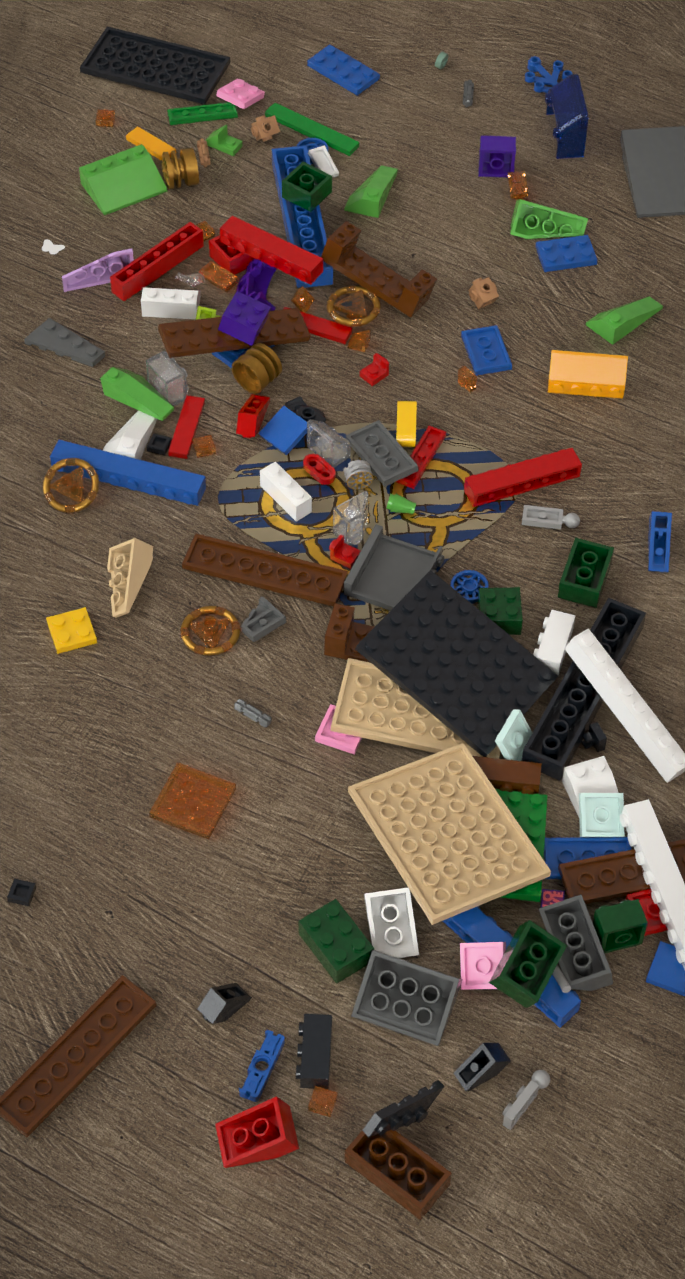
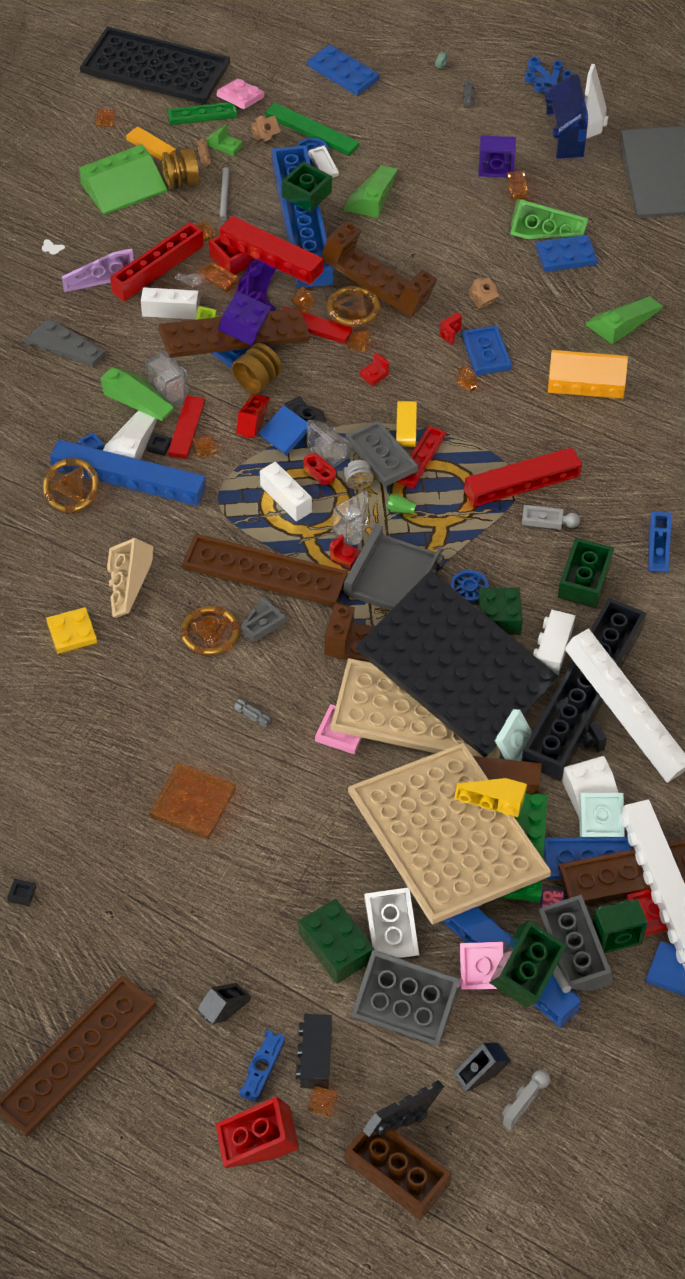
none -> blue tile [77,432,104,450]
none -> light grey bar [220,167,229,221]
none -> red bracket [440,312,462,345]
none -> yellow slope [454,778,527,817]
none -> white wedge [578,64,609,141]

